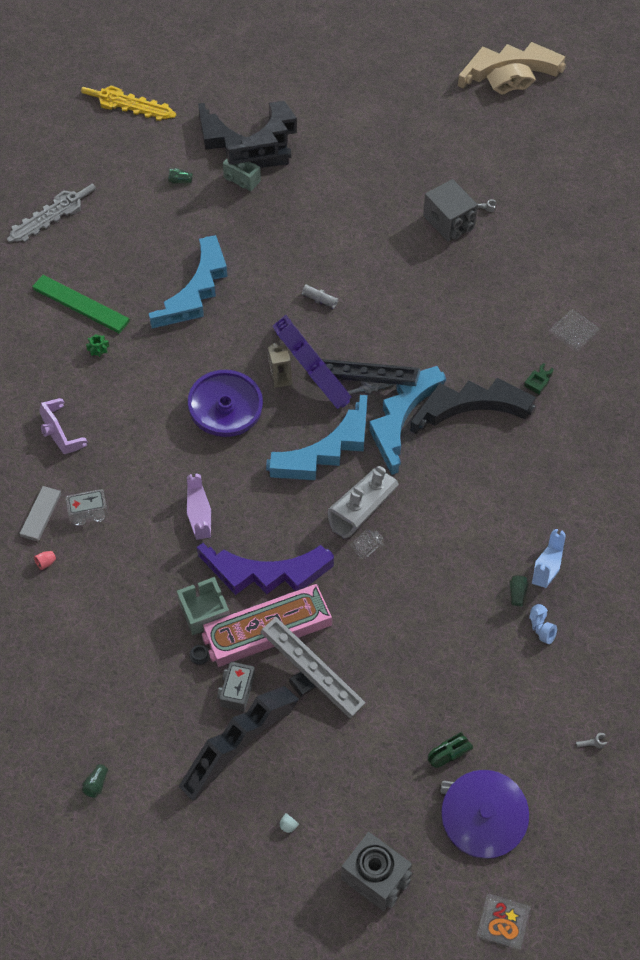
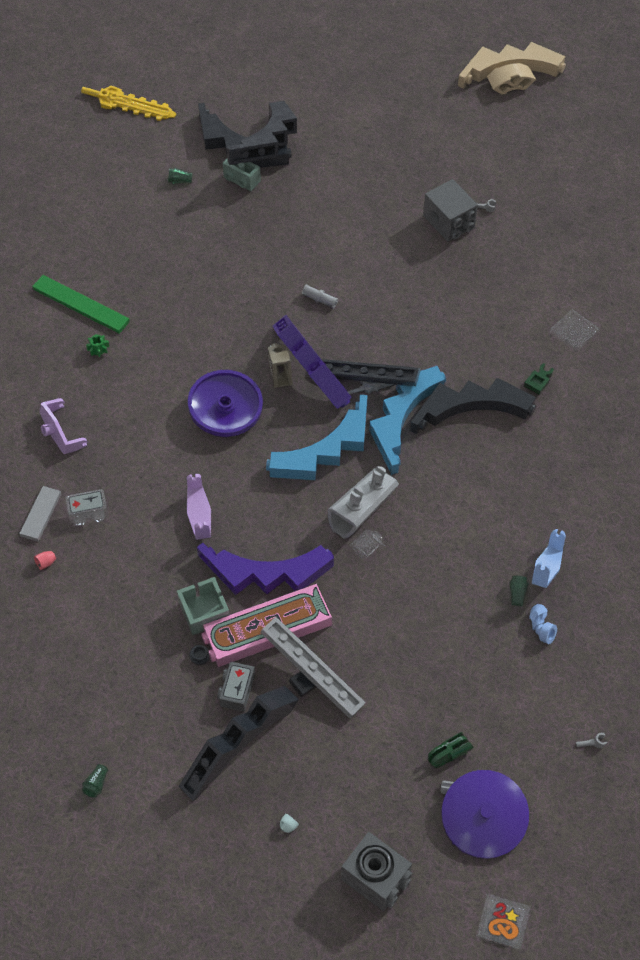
light grey bar [7,184,96,243] -> none
dark azure arch [149,235,227,328] -> none

